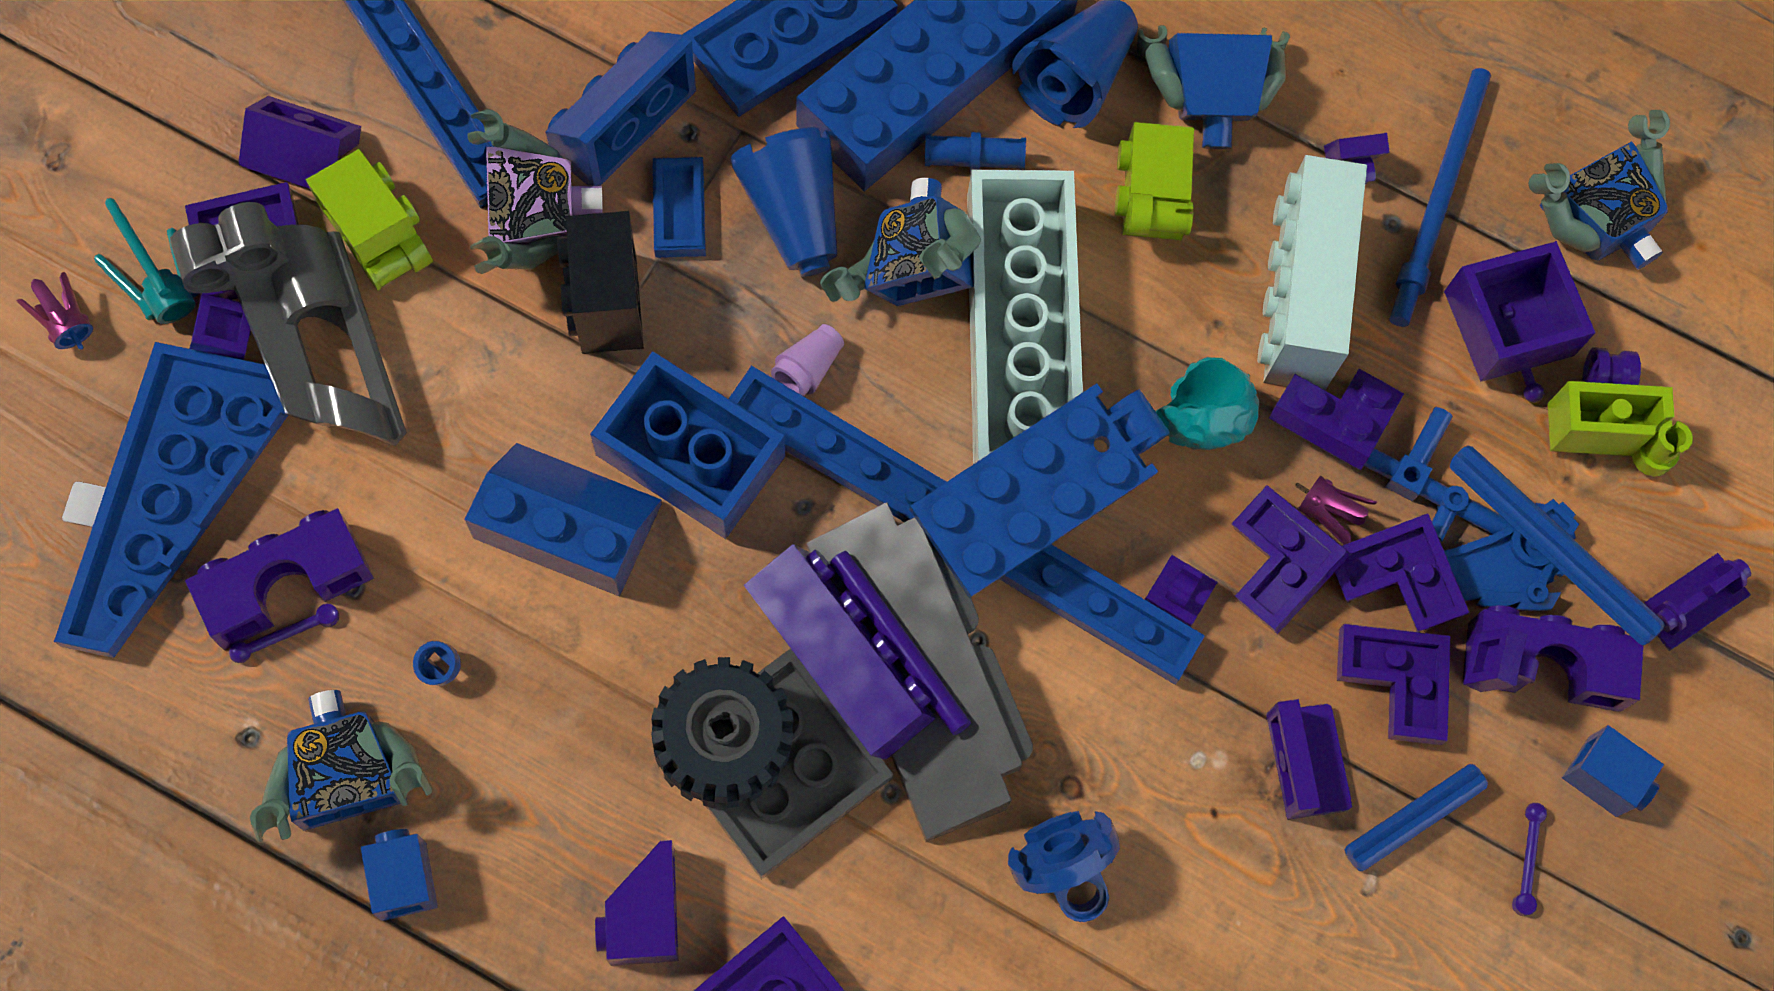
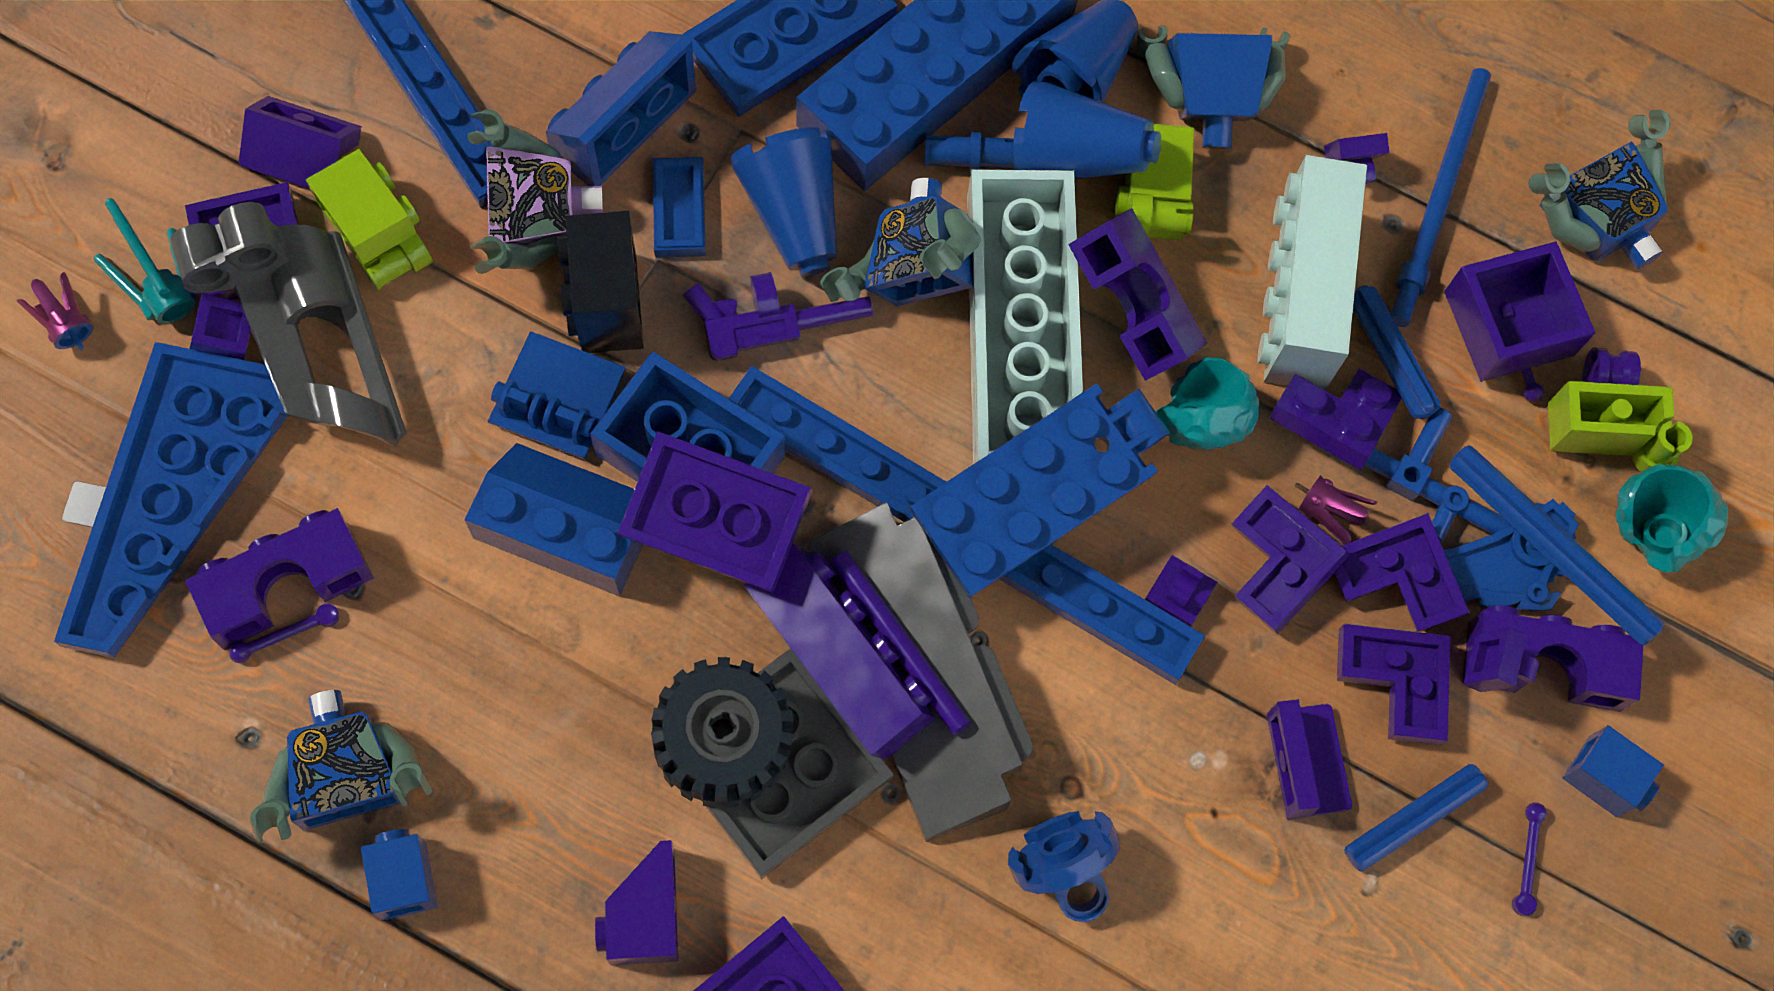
blue hinge [413,641,461,686] -> none
lavender cone [771,324,844,396] -> none
dark purple hinge [1644,553,1751,651] -> none
none -> blue hinge [488,331,626,460]
none -> dark purple plate [617,431,813,593]
none -> dark purple piece [683,272,873,361]
none -> blue cone [1013,81,1161,179]
none -> dark purple arch [1068,208,1208,381]
none -> blue axle [1353,285,1440,420]
none -> teal hair [1615,463,1729,573]

